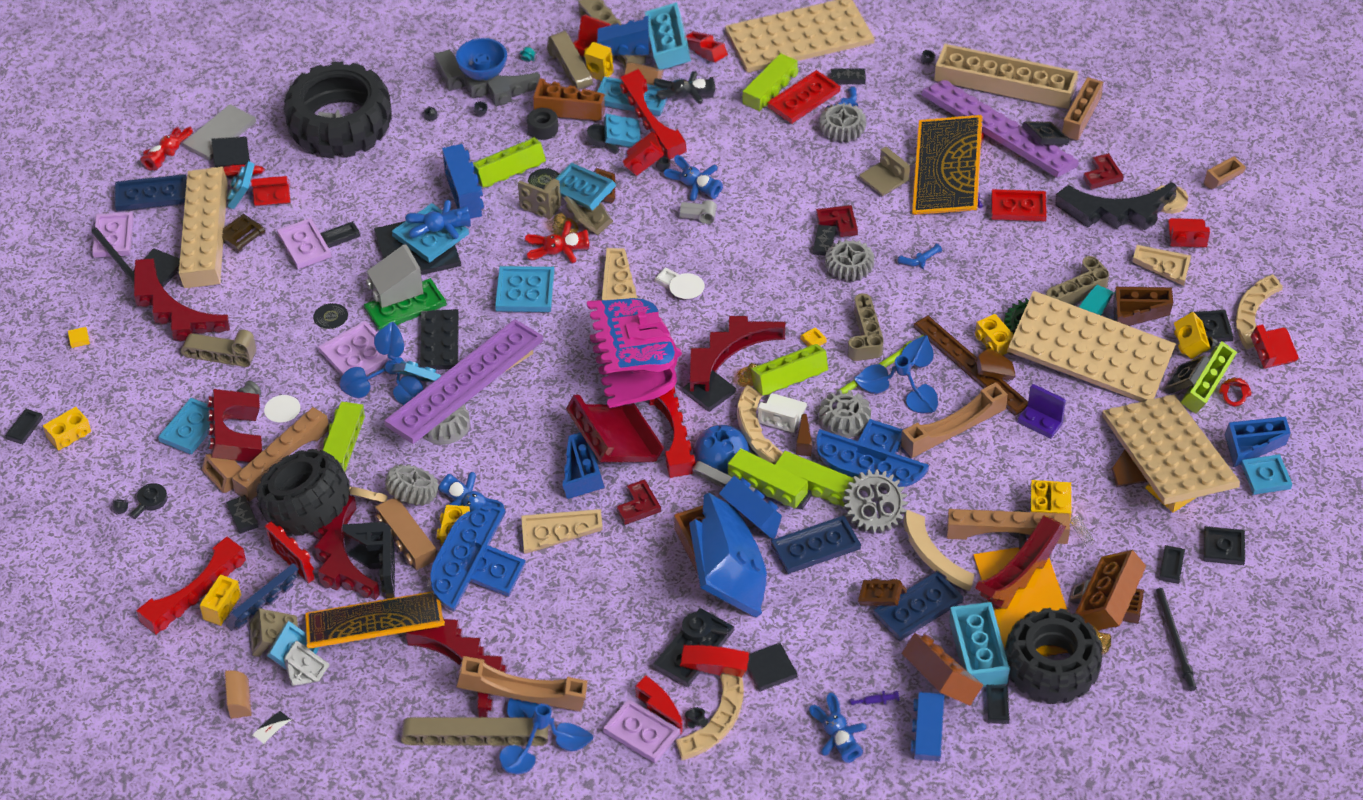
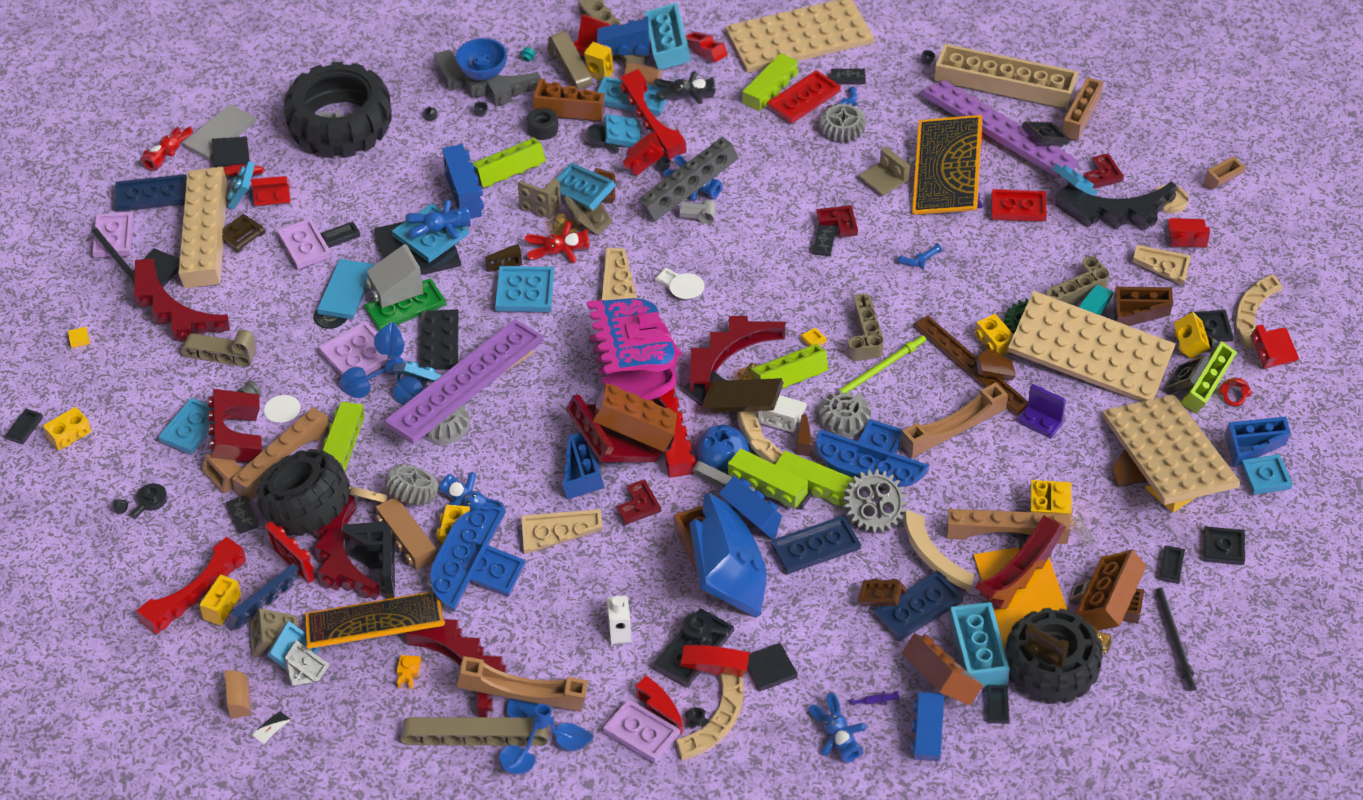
black sticker [528,168,560,189] -> none
light grey gear [825,239,874,282] -> none
blue plant [855,335,938,413] -> none
none -> dark azure tile [317,259,375,320]
none -> light orange plate [397,655,422,690]
none -> dark brown slope [485,244,522,272]
none -> dark orange brick [593,383,677,452]
none -> white torso [607,596,632,644]
none -> dark grey brick [638,136,739,221]
none -> dark brown tile [701,378,784,413]
none -> dark brown plate [1024,623,1069,668]
none -> dark azure plate [1053,163,1098,196]

